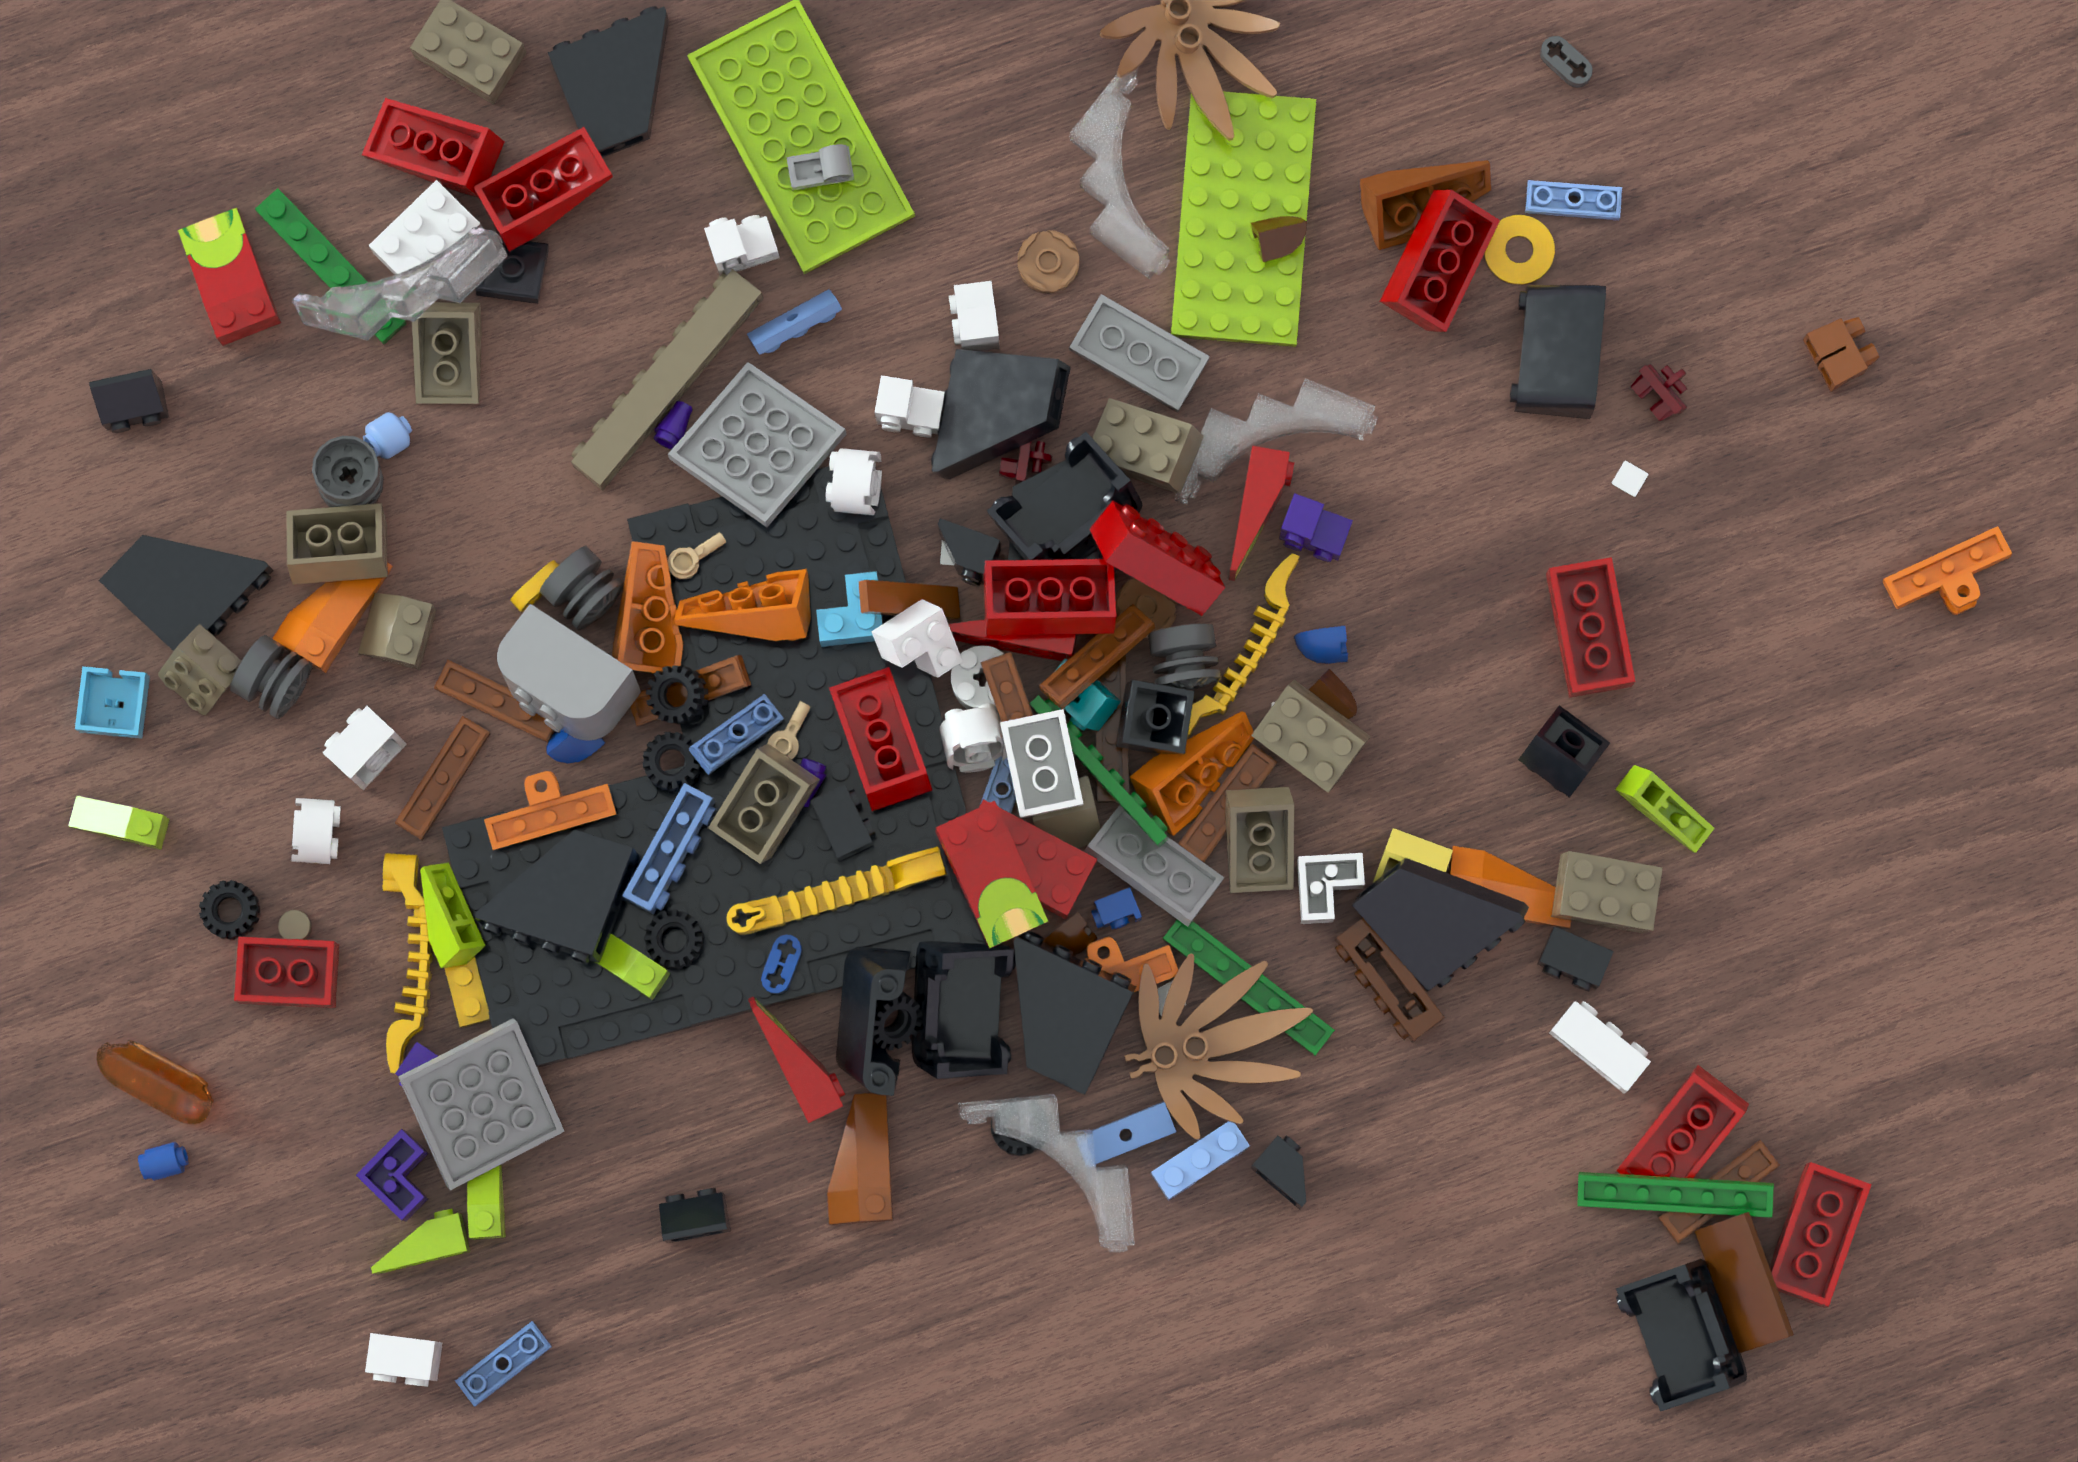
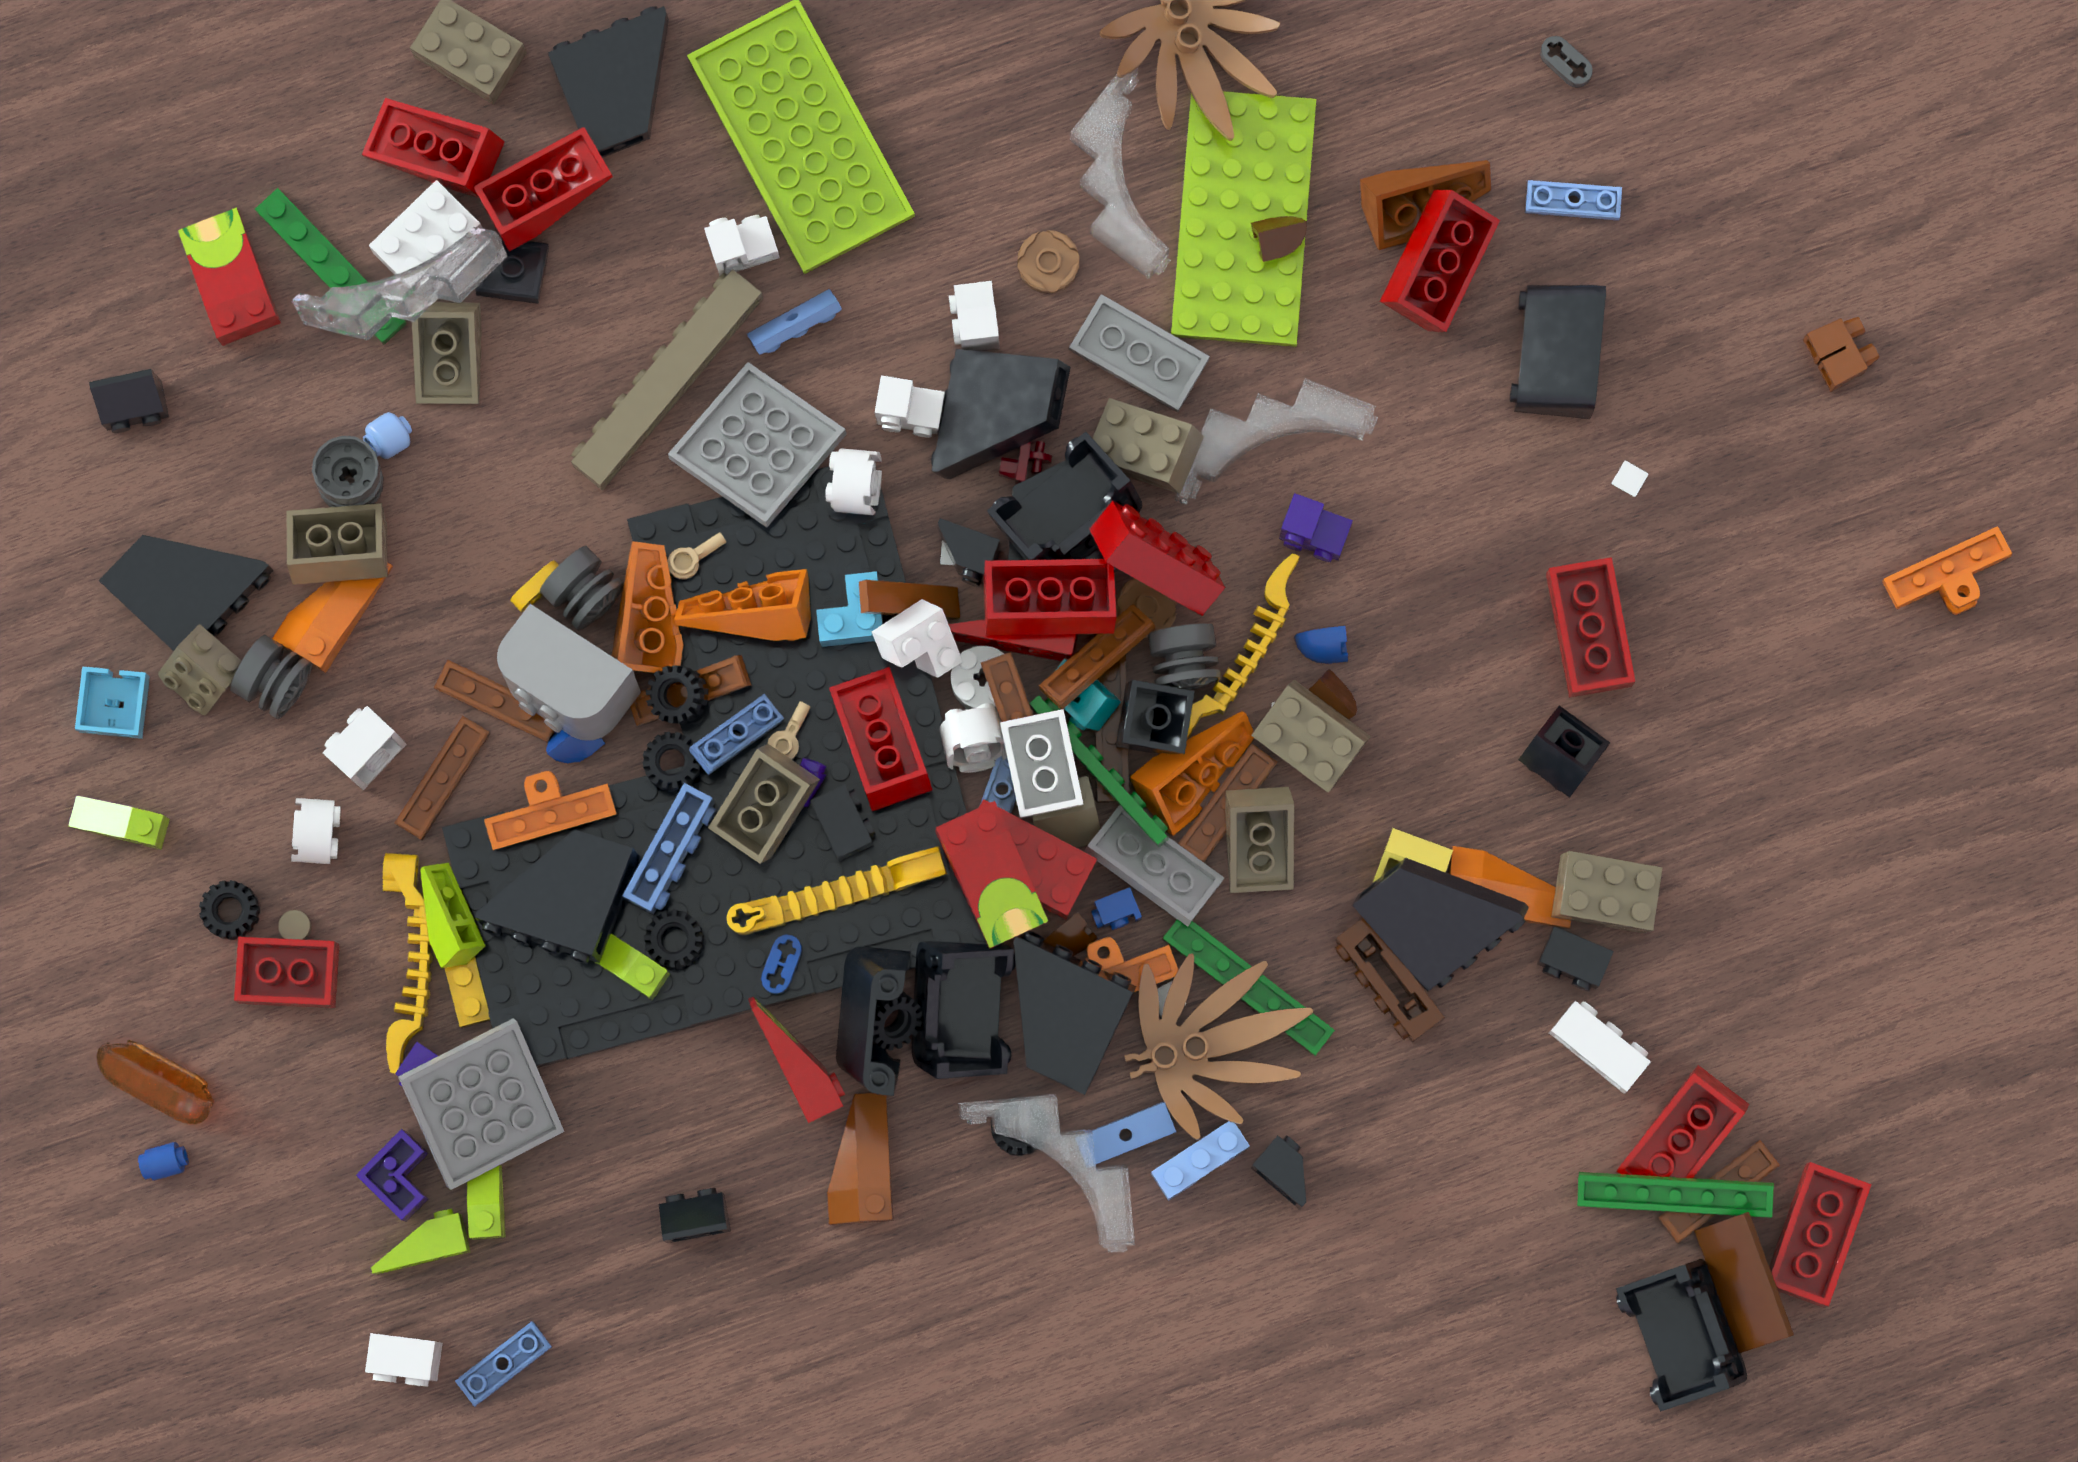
dark tan slope [358,593,437,670] -> none
dark purple cone [654,401,693,450] -> none
light grey plate [786,144,854,191] -> none
red slope [1229,446,1295,581] -> none
white brick [1297,853,1365,924] -> none
yellow gear [1484,215,1555,285] -> none
lime slope [1615,765,1715,853] -> none
dark red hips [1631,364,1687,421] -> none

